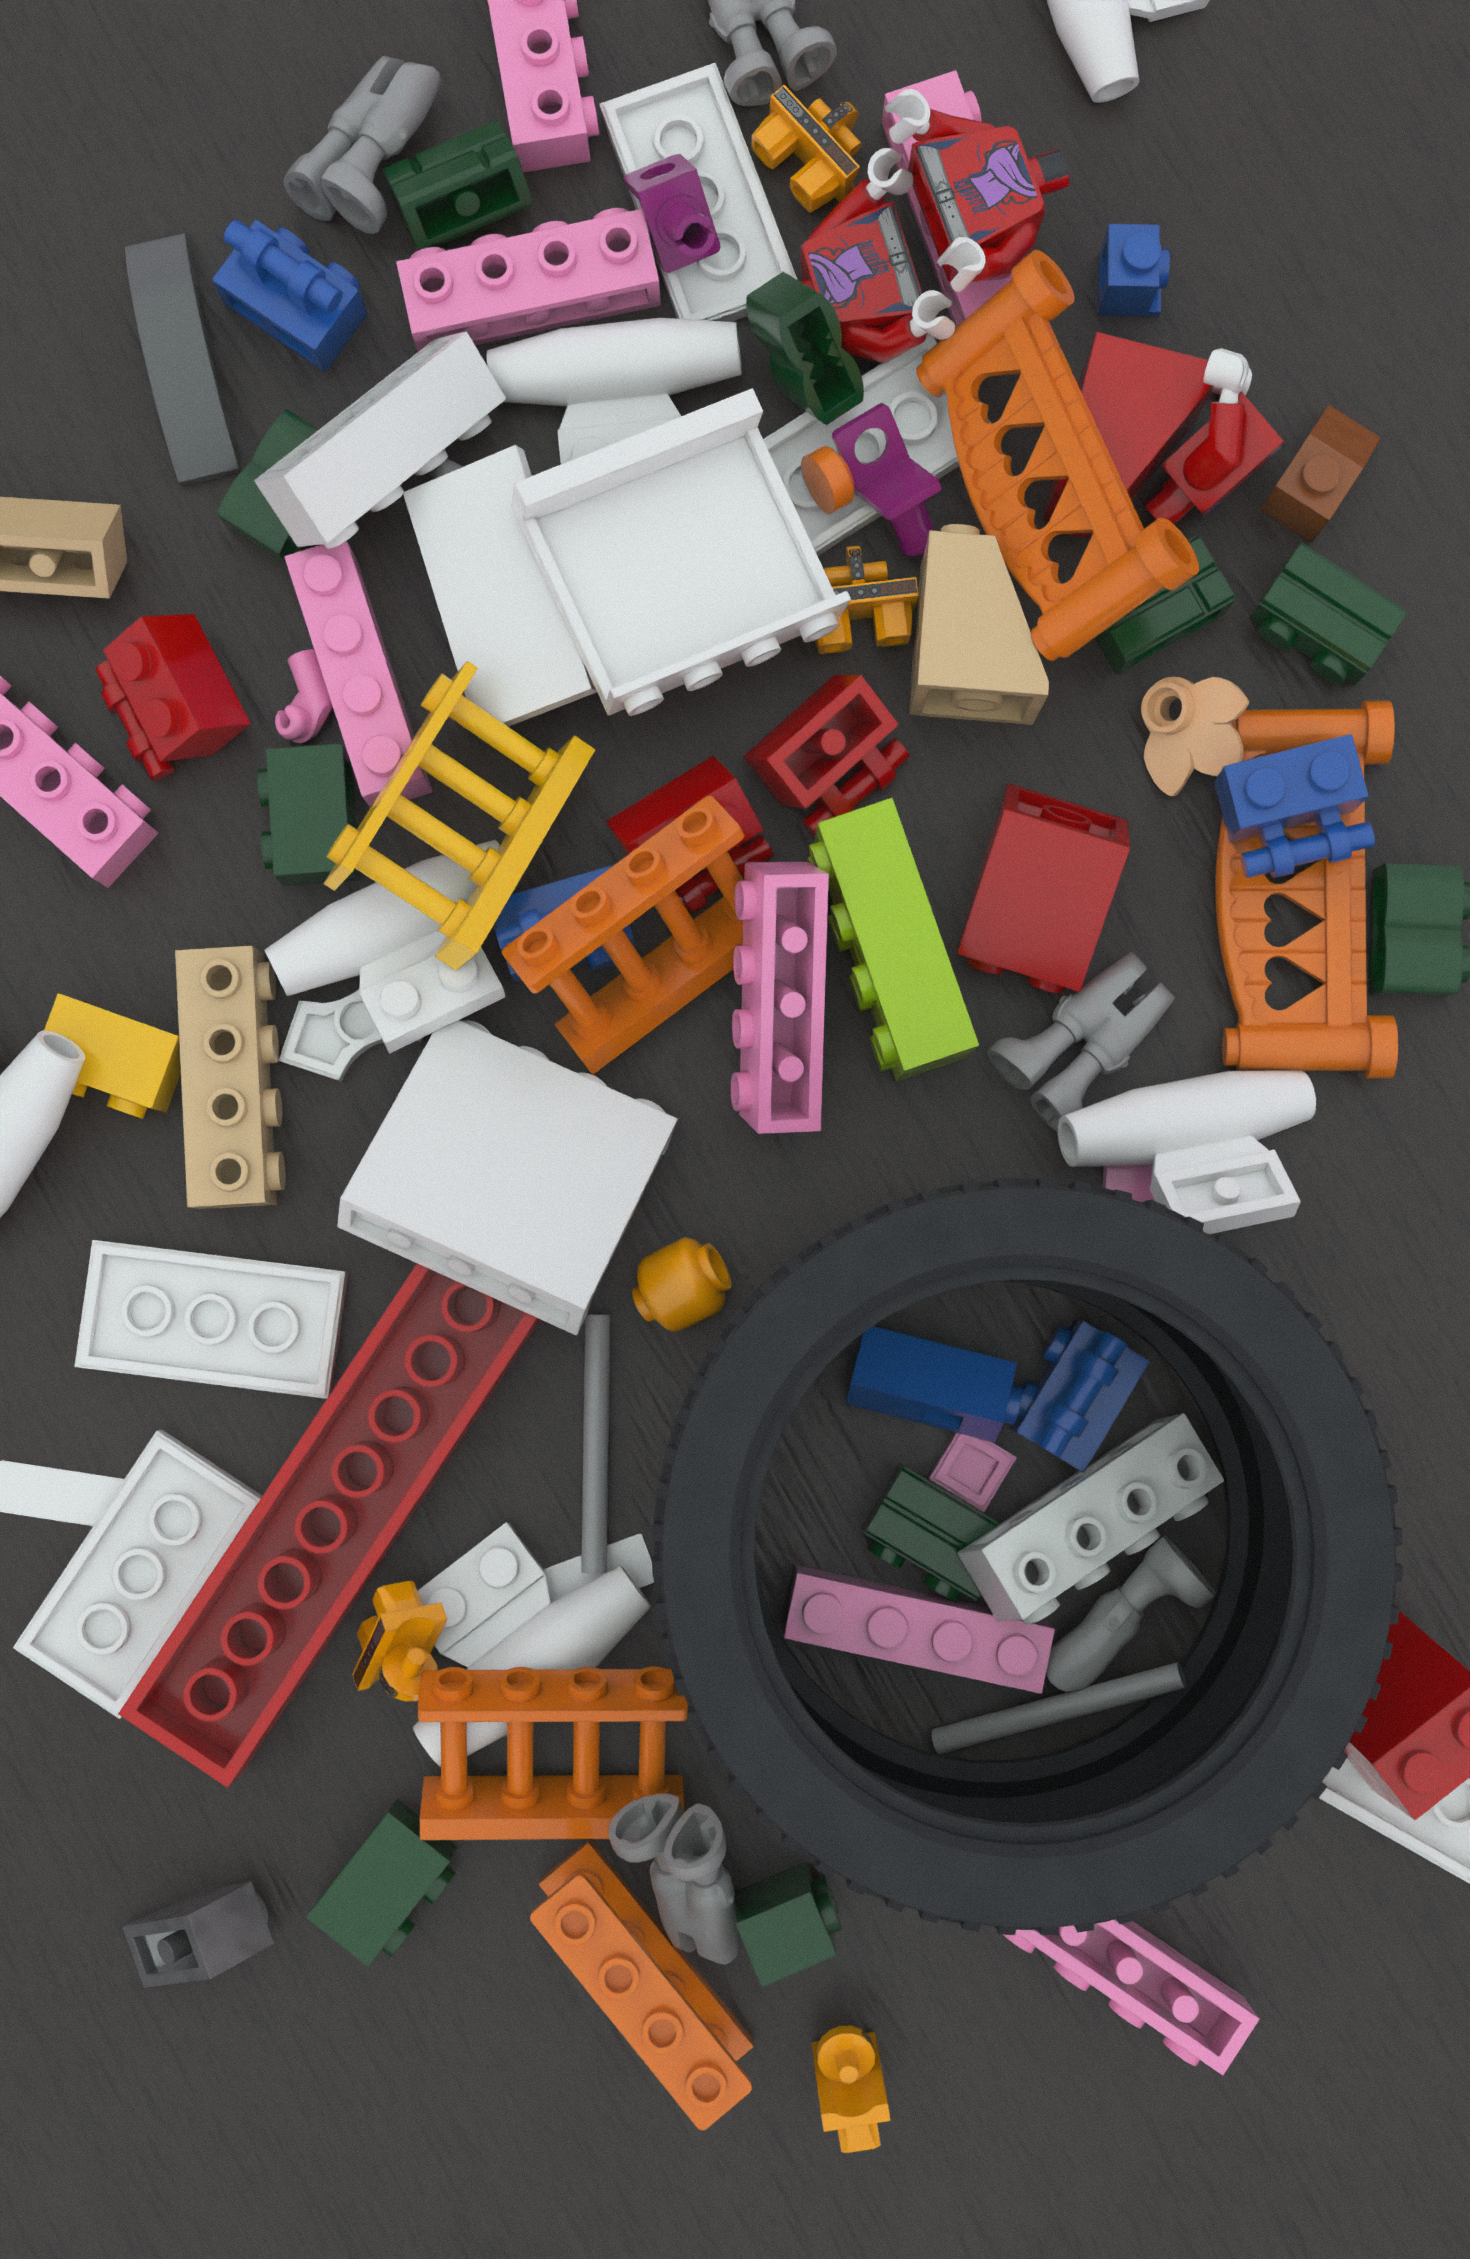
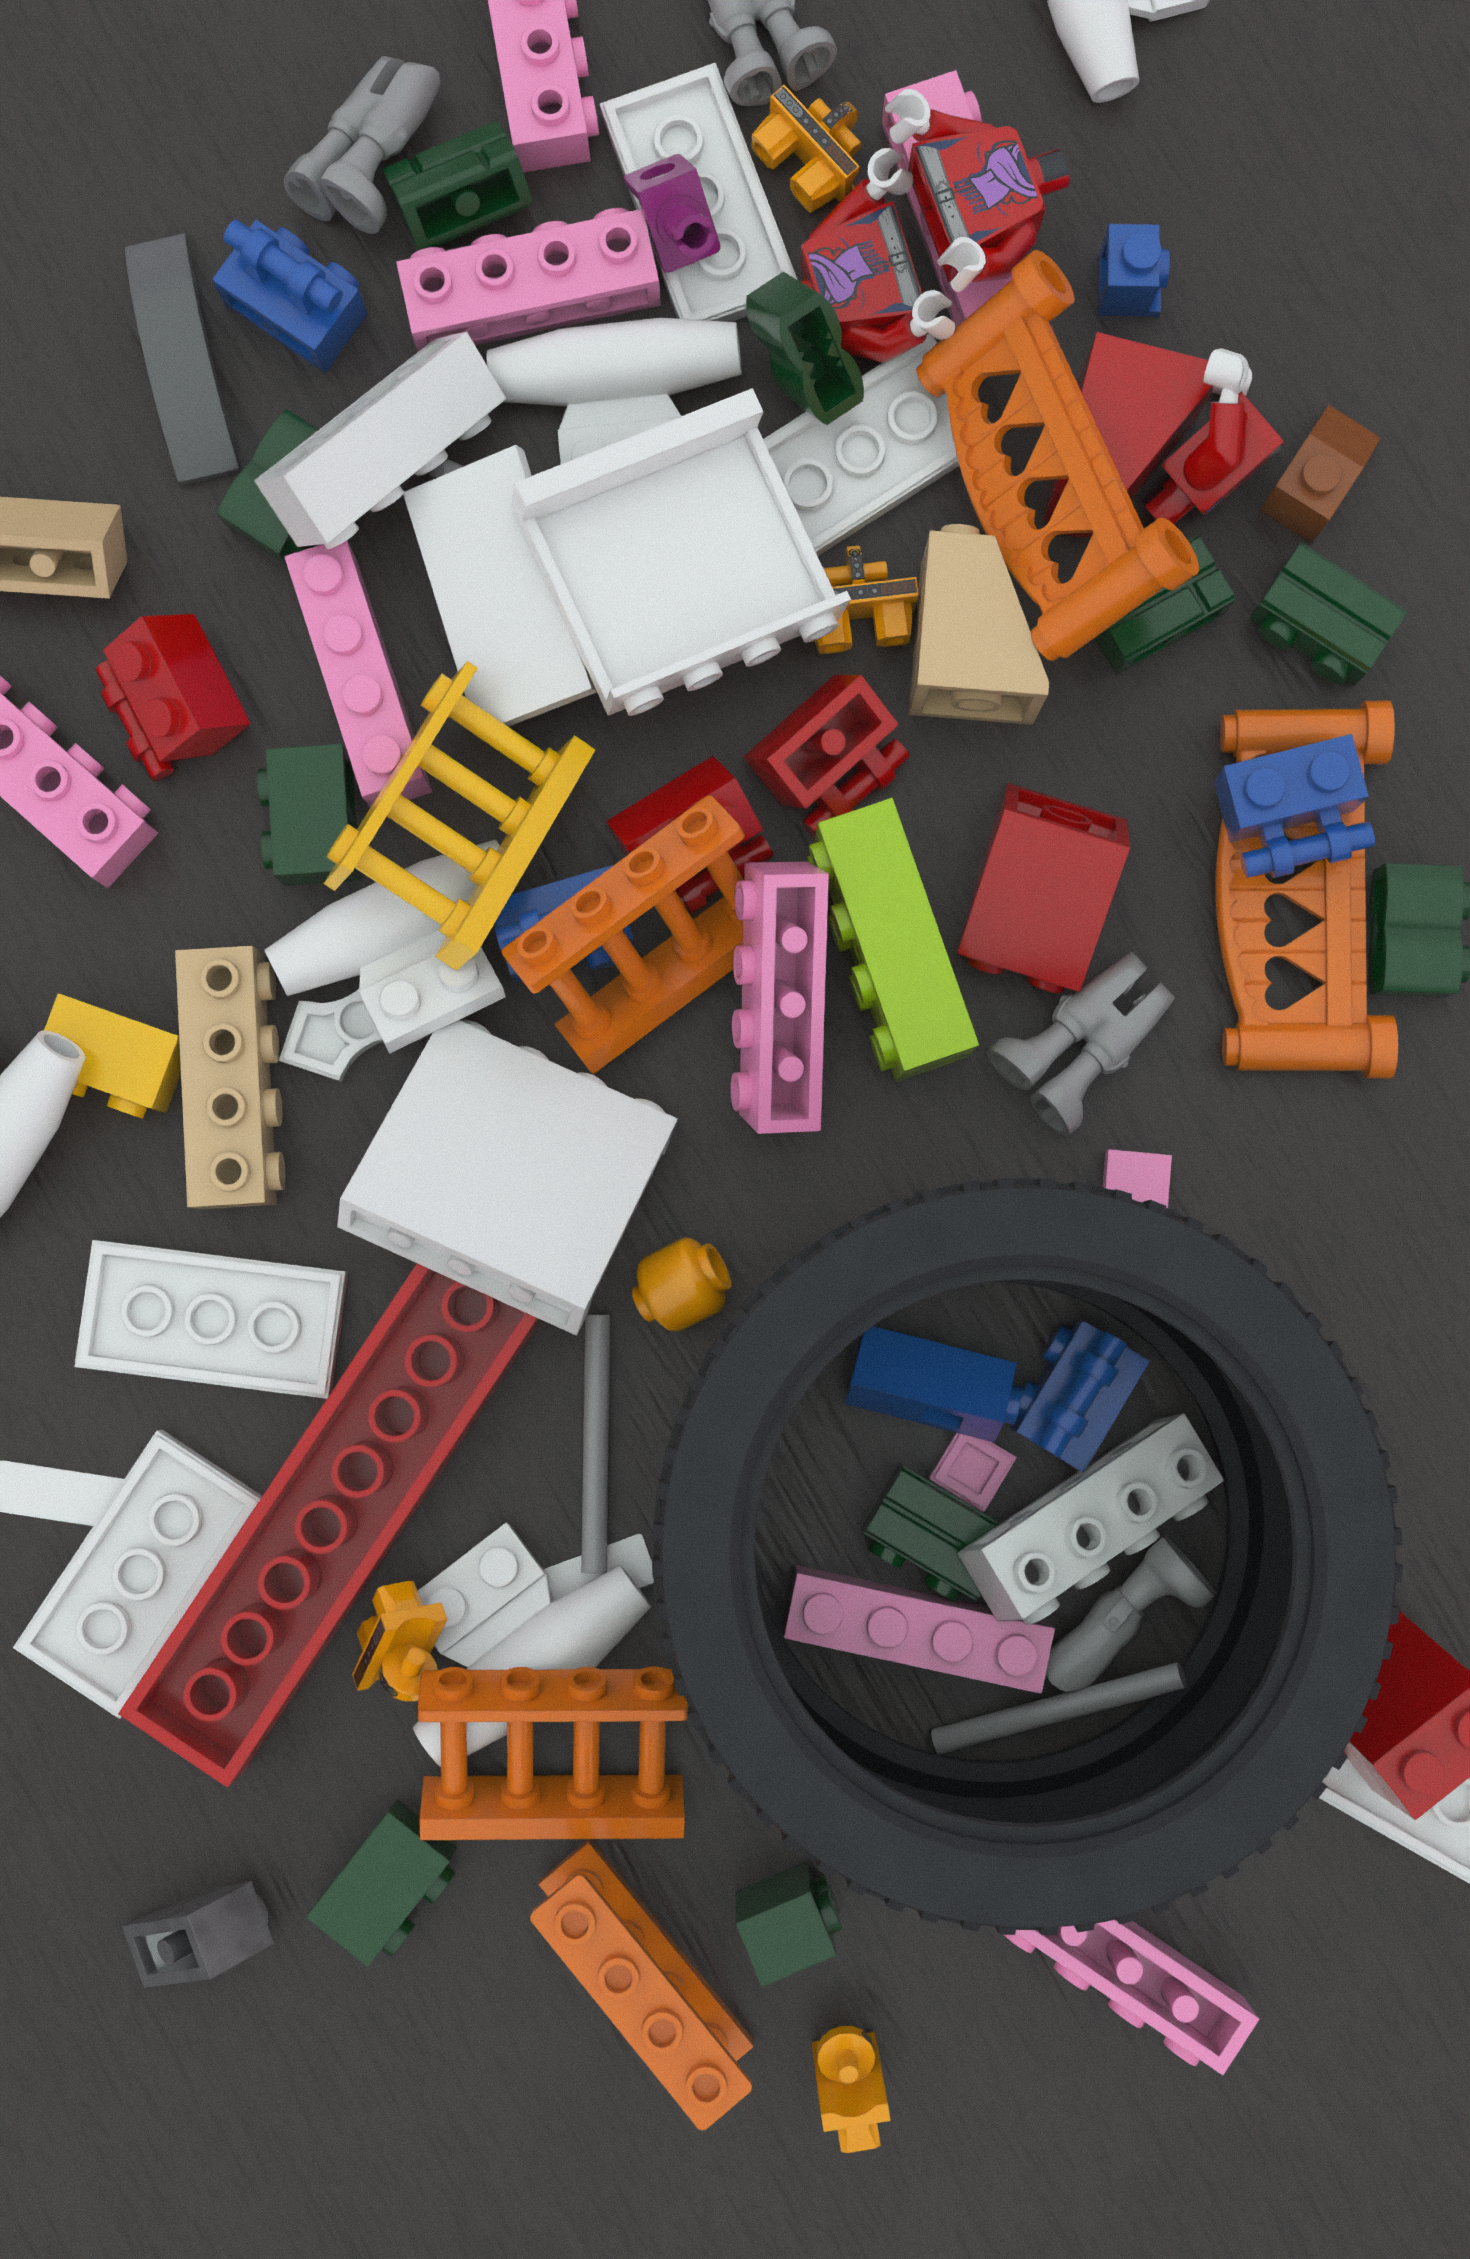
bright pink arm [275,649,333,743] -> none
light grey piece [609,1793,739,1965] -> none
orange piece [801,446,855,514] -> none
magenta bracket [832,403,942,556] -> none
white plate [1058,1070,1316,1234] -> none
light nougat plate [1141,677,1249,796] -> none

